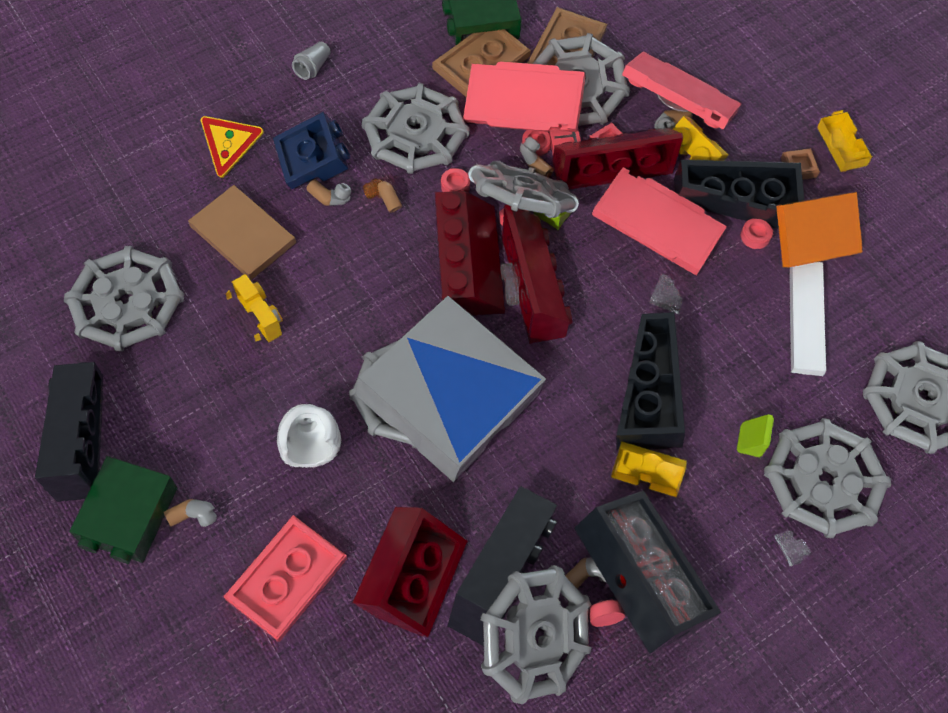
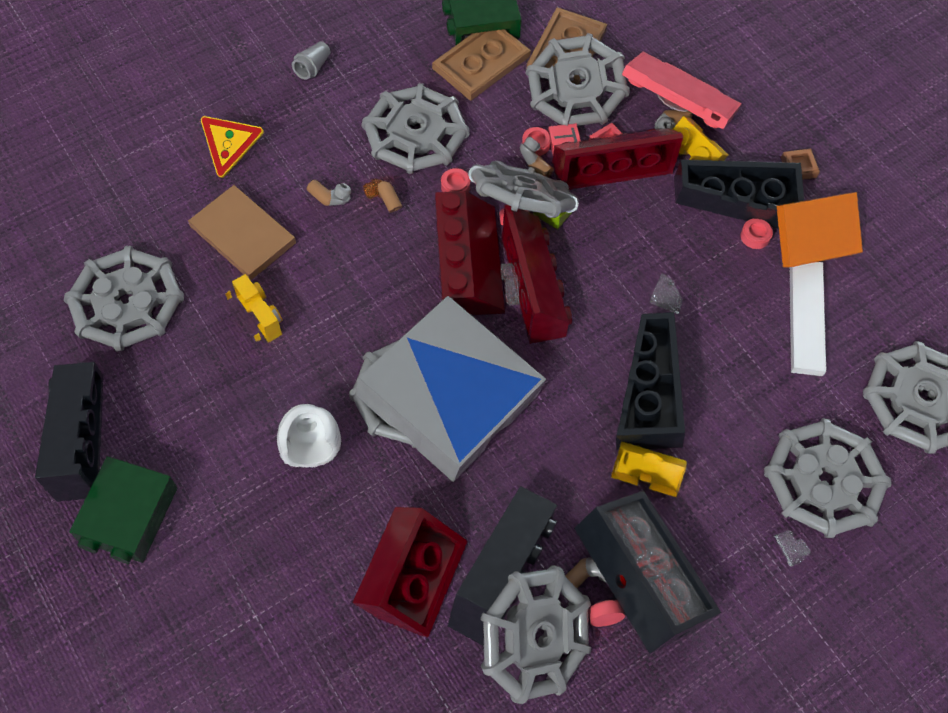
arm [164,499,217,527] -> none
coral tile [223,515,347,642] -> none
dark blue plate [273,112,350,189] -> none
coral piece [463,62,586,132] -> none
coral piece [592,167,727,276] -> none
lime slope [737,414,774,458] -> none
yellow piece [817,110,872,172] -> none

